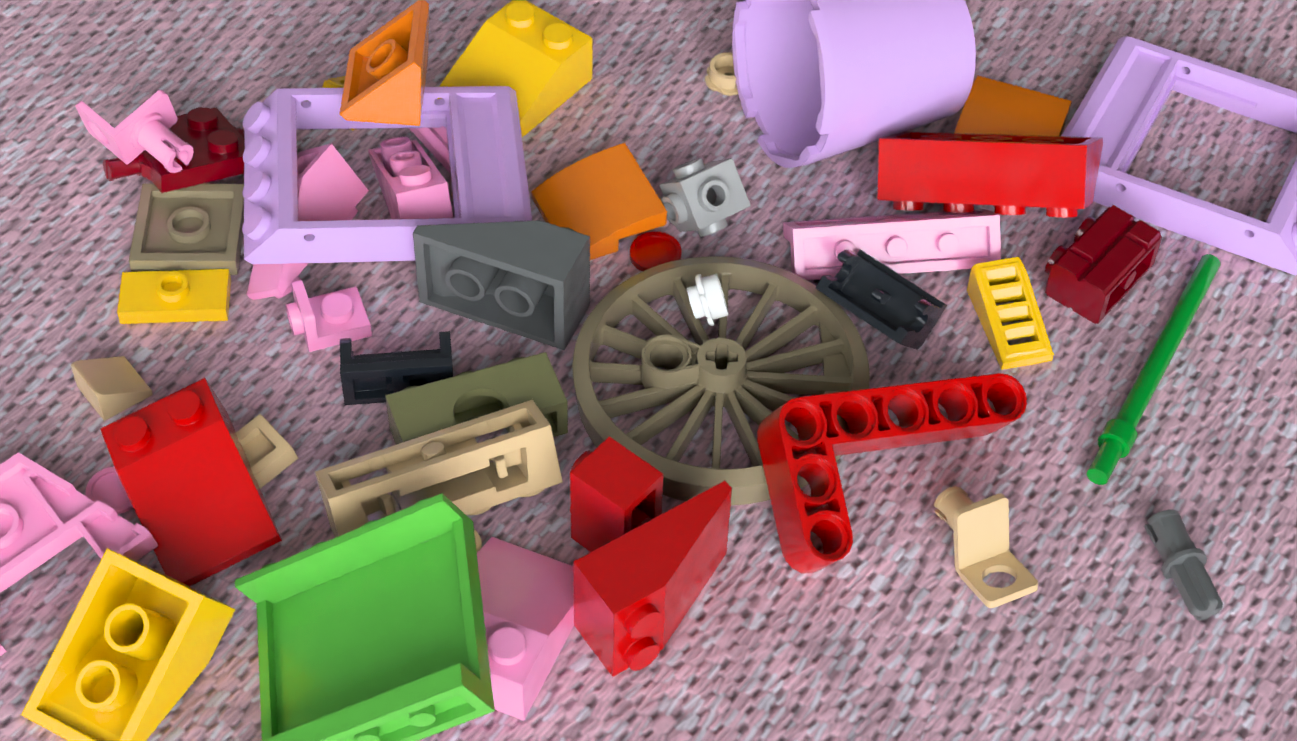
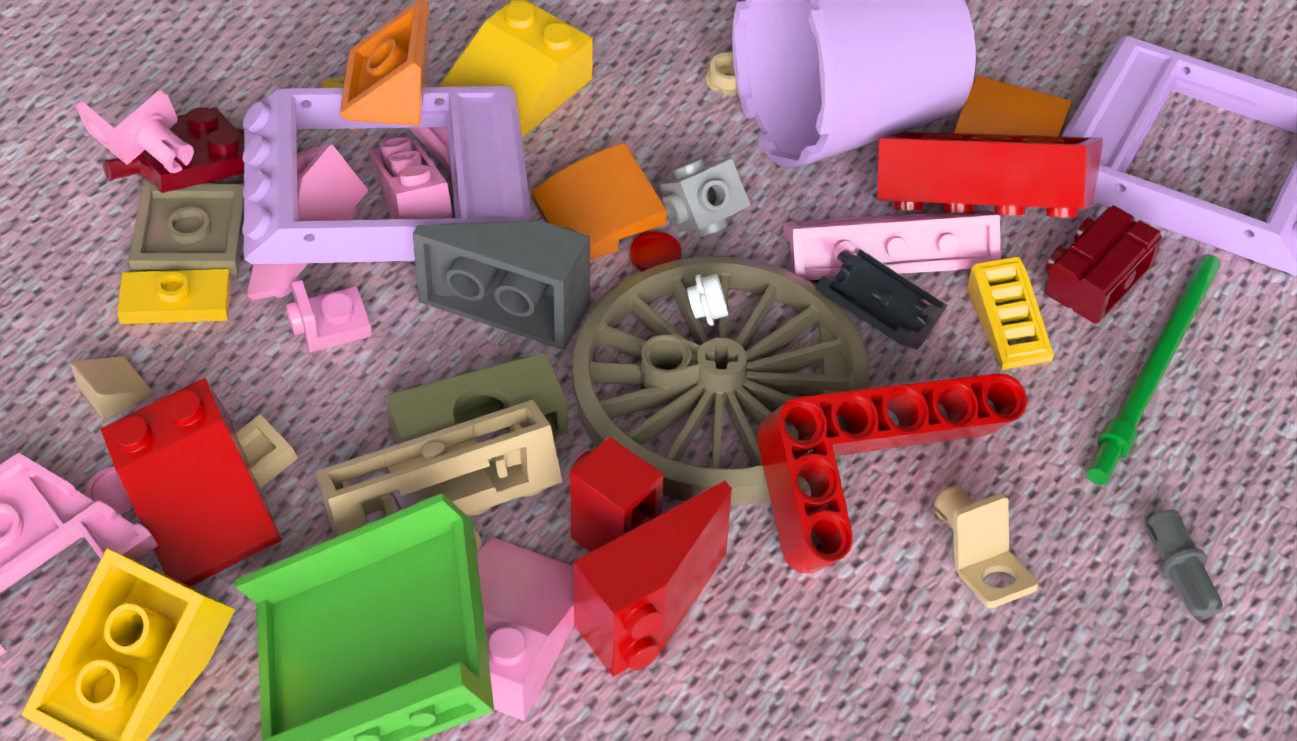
black hinge [340,331,453,405] -> none

